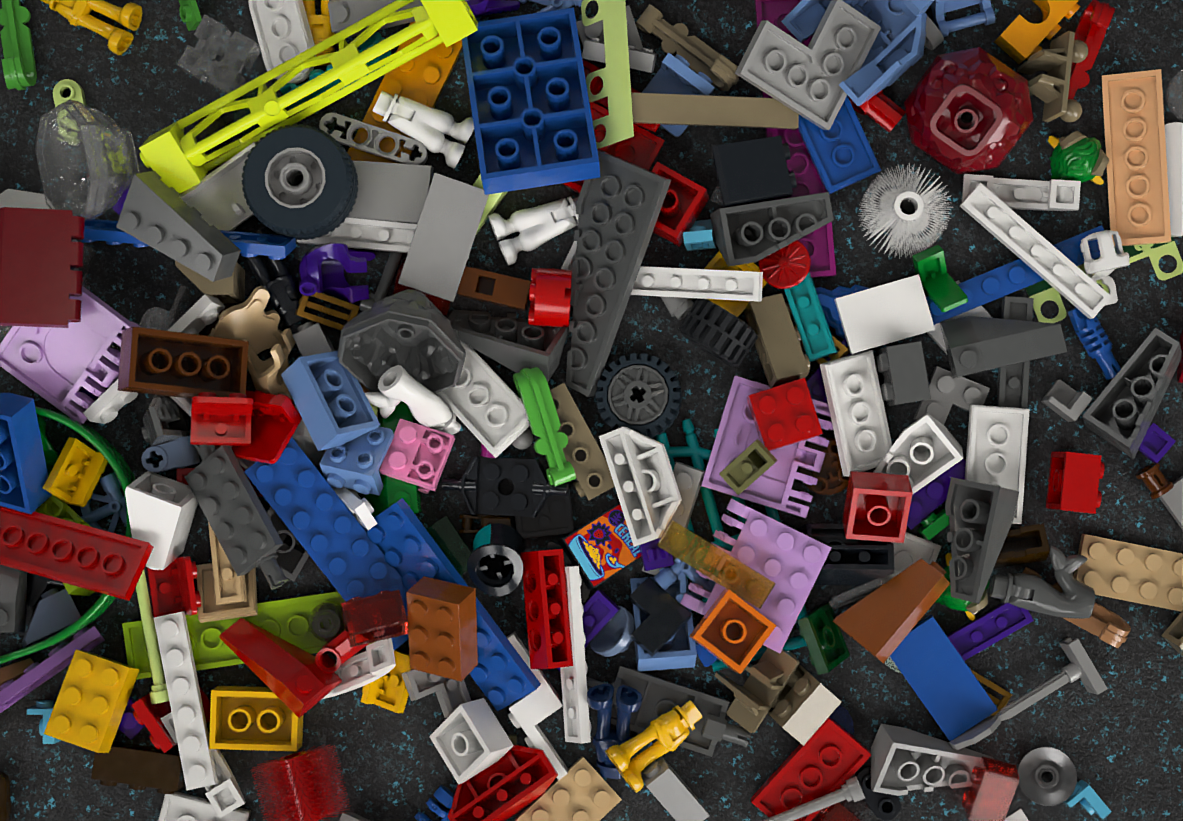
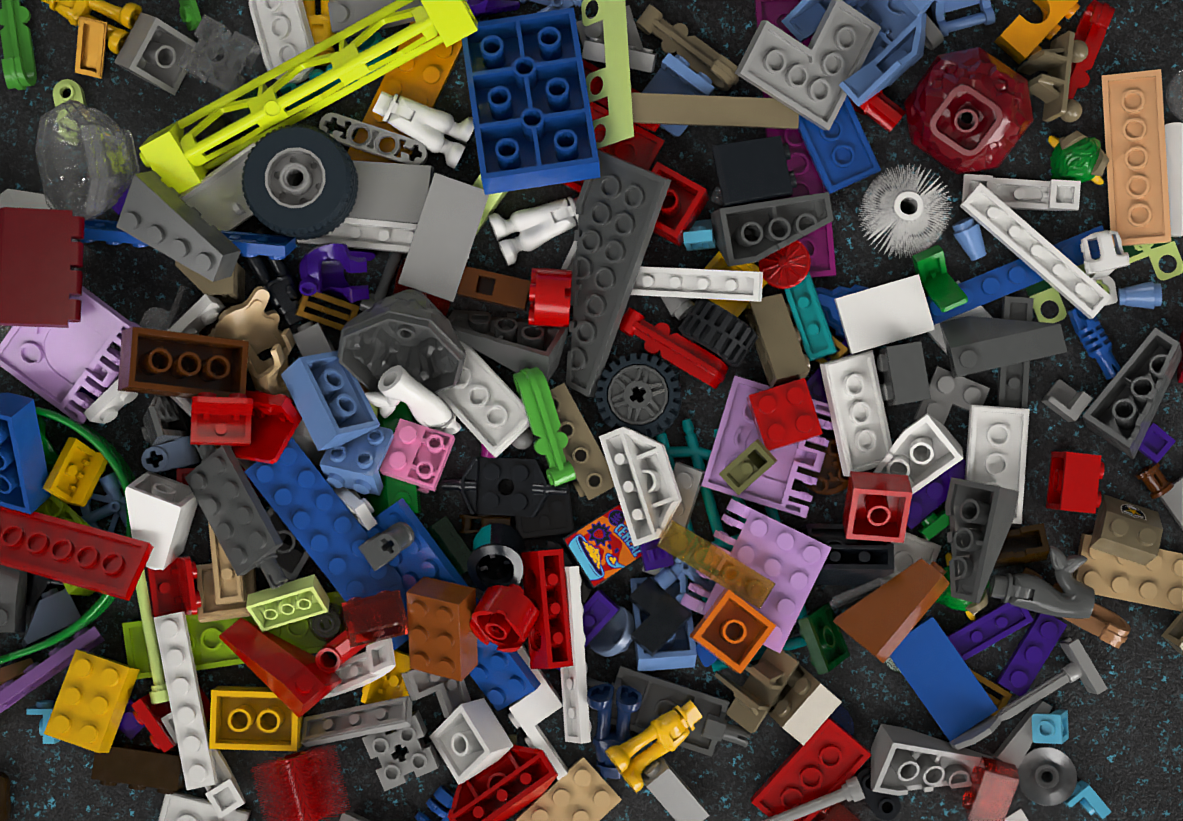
none -> pearl gold tile [75,16,108,79]
none -> light grey slope [114,12,201,96]
none -> yellowish green piece [246,574,330,632]
none -> light grey tile [301,696,412,747]
none -> dark grey piece [358,522,415,571]
none -> light grey brick [362,710,441,791]
none -> red brick [469,584,540,652]
none -> red piece [619,307,729,389]
none -> medium blue cone [952,216,987,261]
none -> light grey piece [993,700,1052,770]
none -> dark purple plate [996,613,1067,697]
none -> medium azure bracket [1032,709,1069,744]
none -> dark tan slope [1090,494,1163,565]
none -> medium blue cone [1118,281,1162,309]

